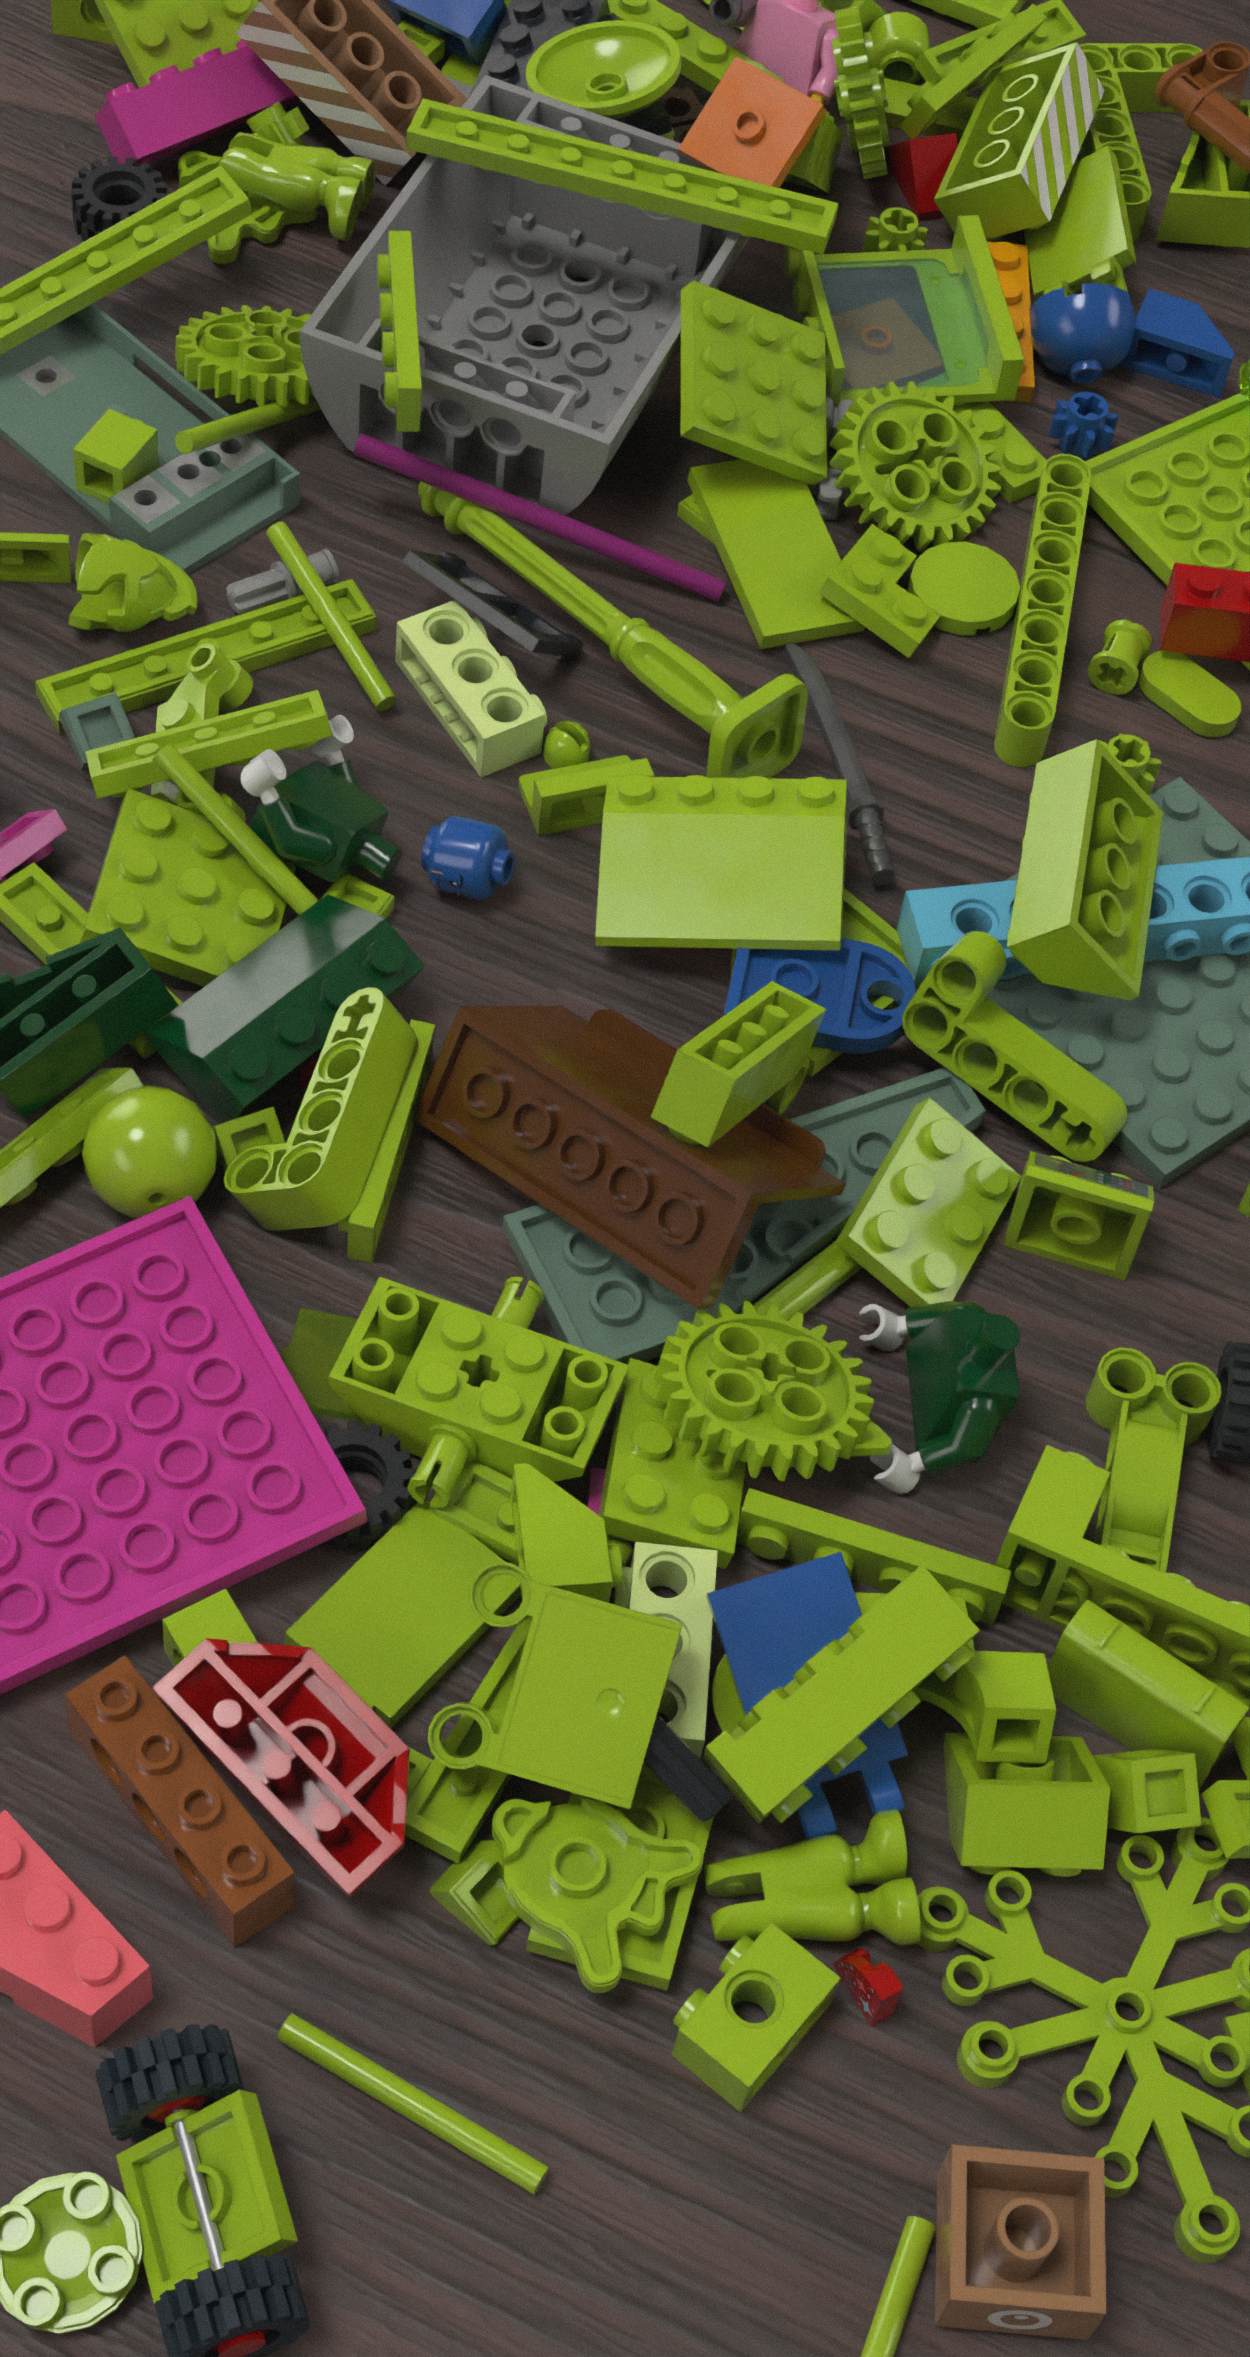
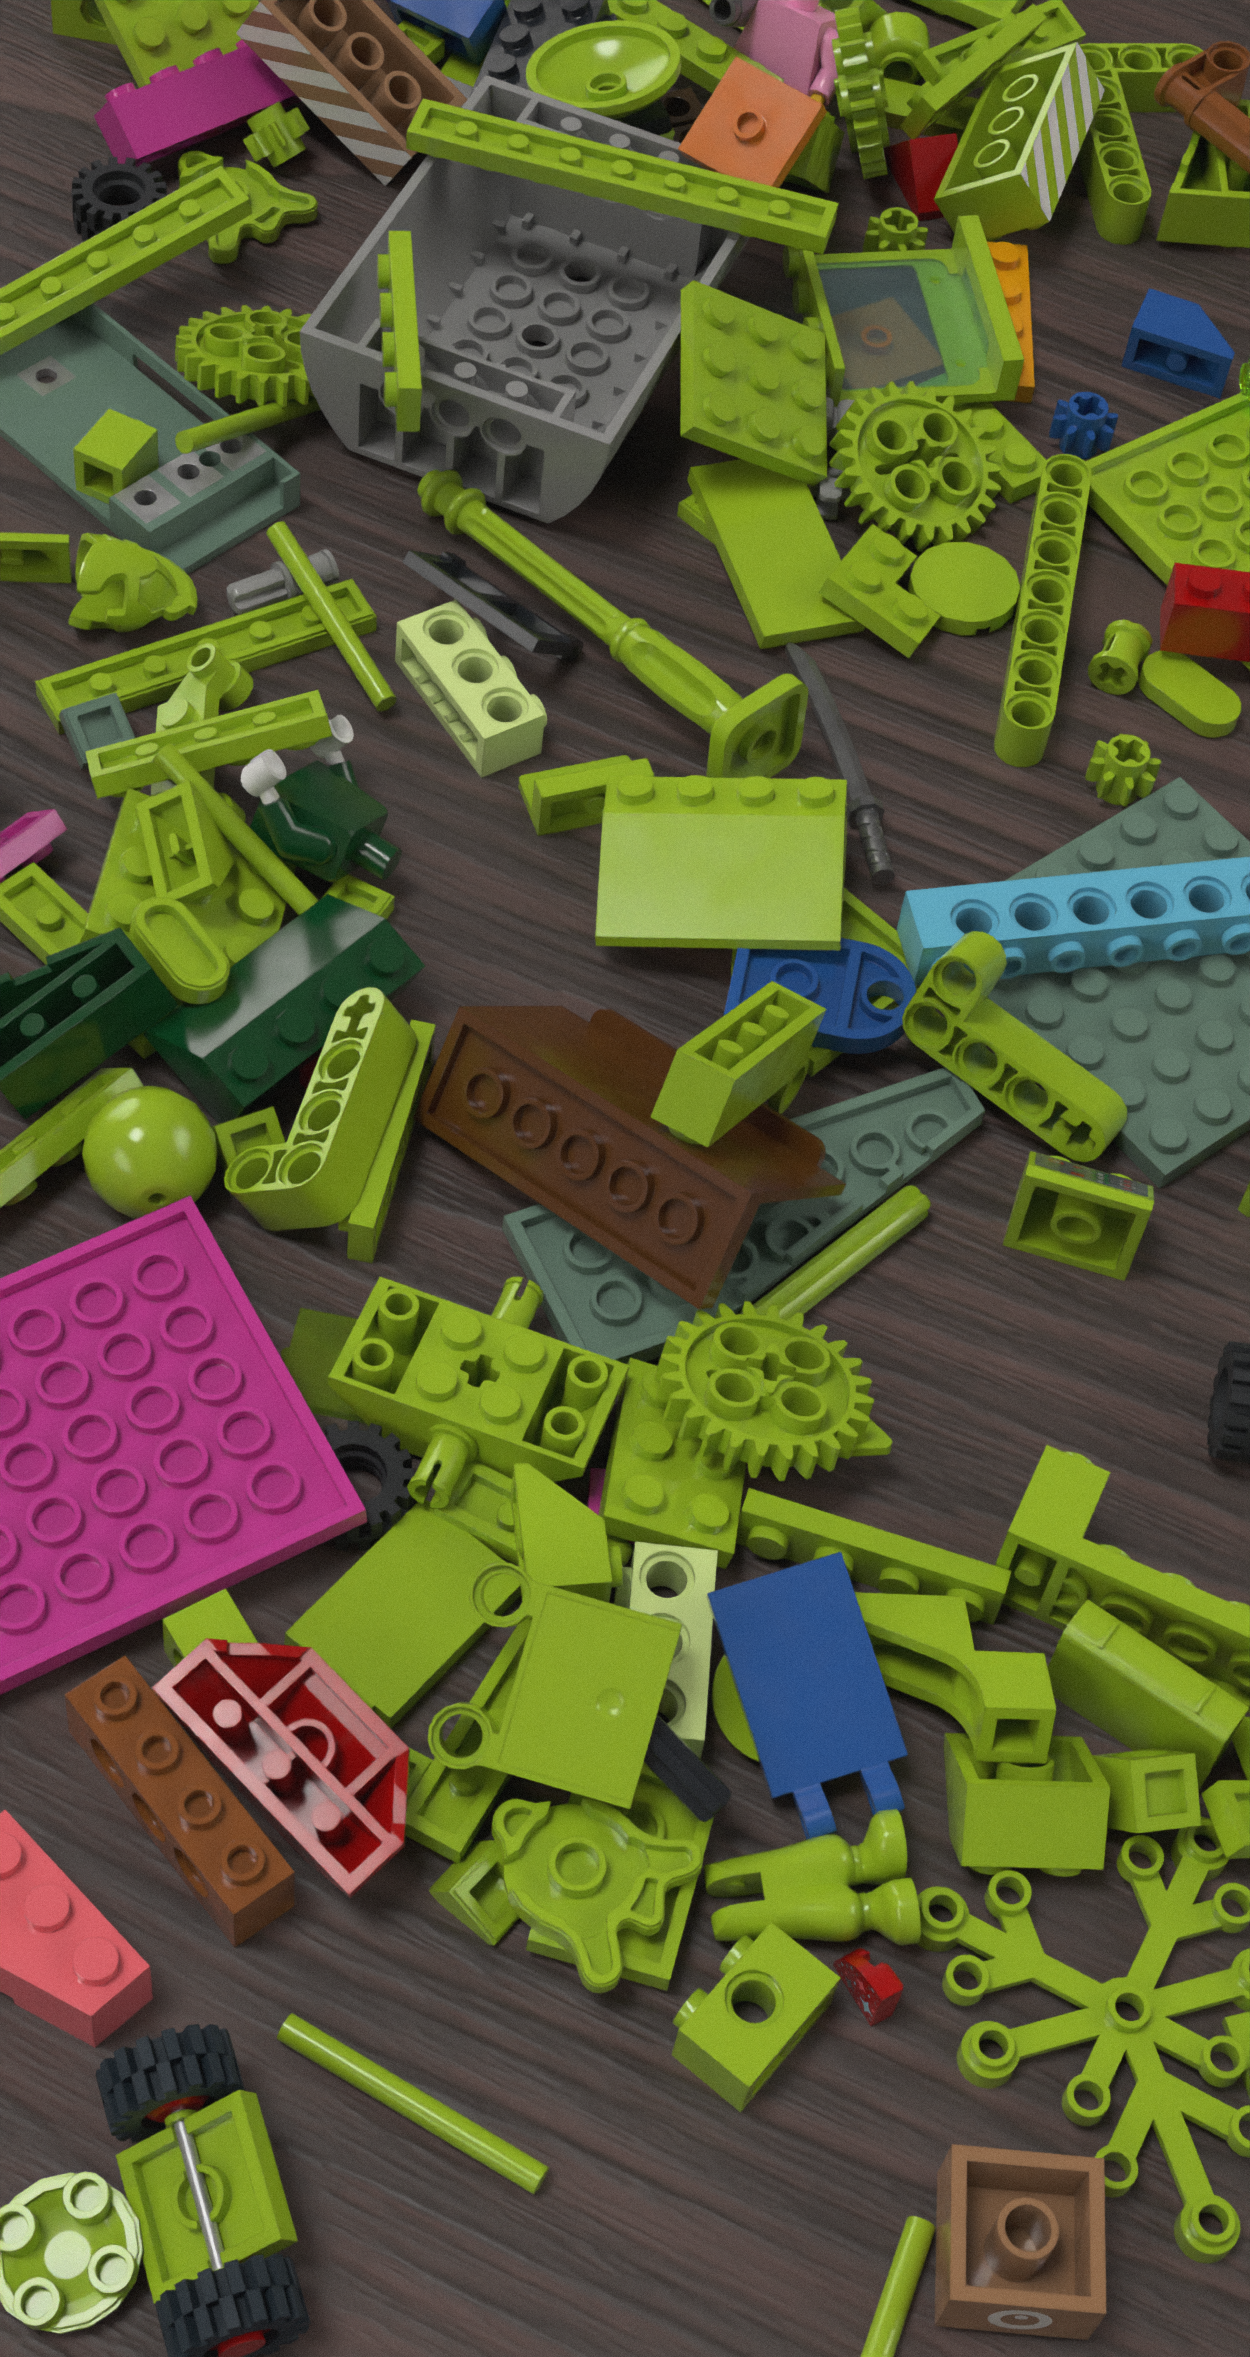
lime piece [217,132,377,242] -> none
magenta piece [353,433,726,602] -> none
blue head [421,816,515,900] -> none
lime hinge [543,721,591,769] -> none
lime wedge [703,1564,980,1824] -> none
lime plate [835,1097,1022,1307] -> none
dark green torso [859,1301,1020,1494] -> none
lime slope [1007,739,1163,1000] -> none
lime tile [1024,145,1136,299] -> none
blue cylinder [1029,283,1135,383] -> none
lime piece [1085,1347,1221,1573] -> none
none -> lime tile [129,897,230,1004]
none -> lime slope [136,780,236,904]

